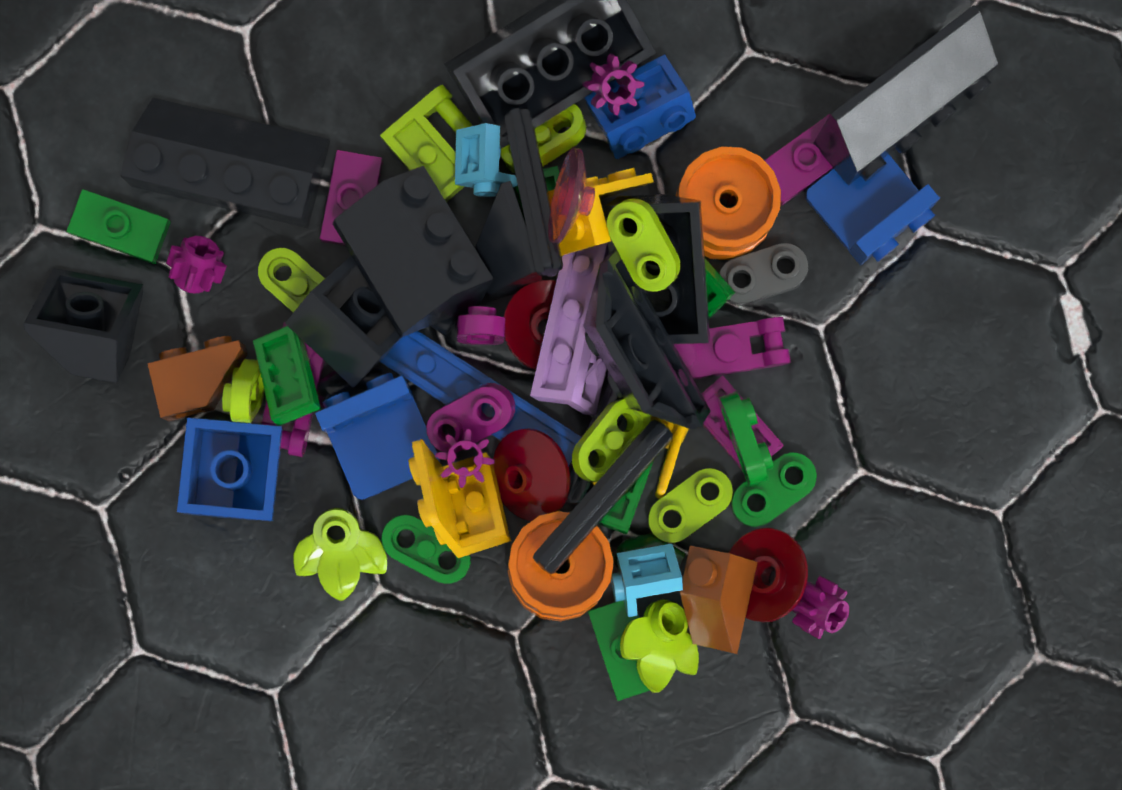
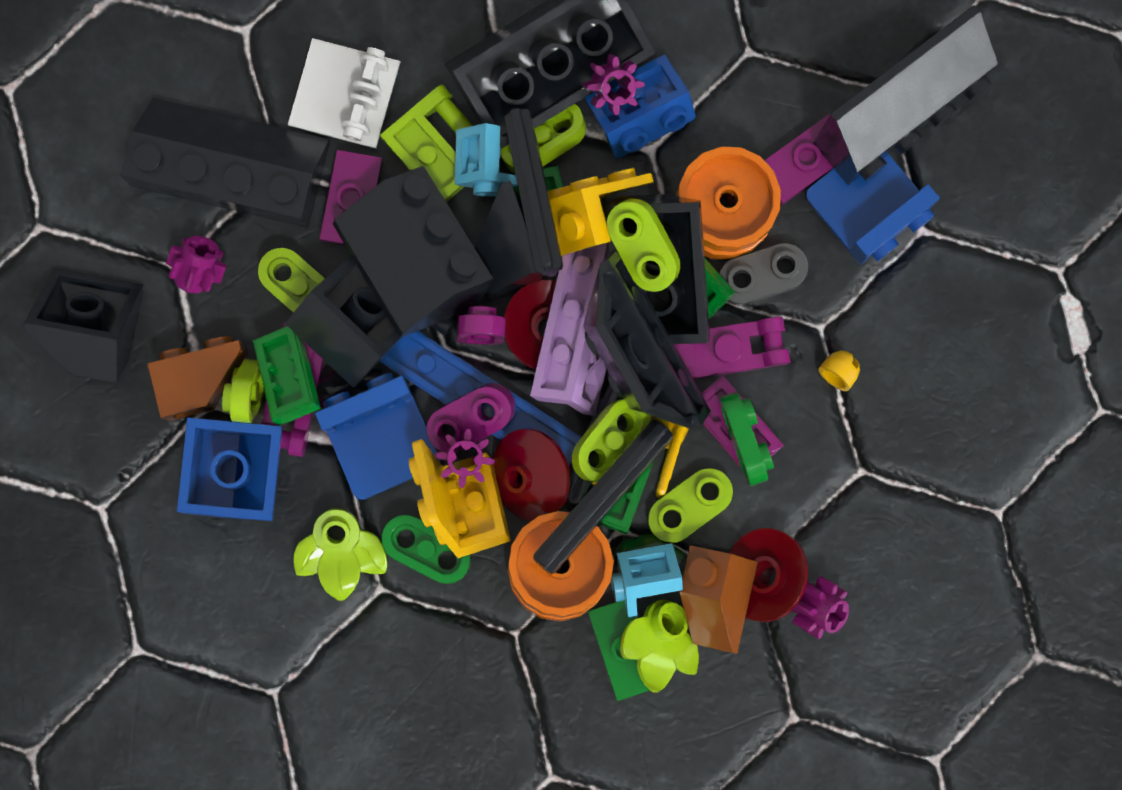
green plate [66,189,171,264] -> none
clear pink dish [548,148,595,244] -> none
green plate [731,453,817,527] -> none
none -> white hinge [288,38,400,149]
none -> yellow hinge [818,350,860,391]

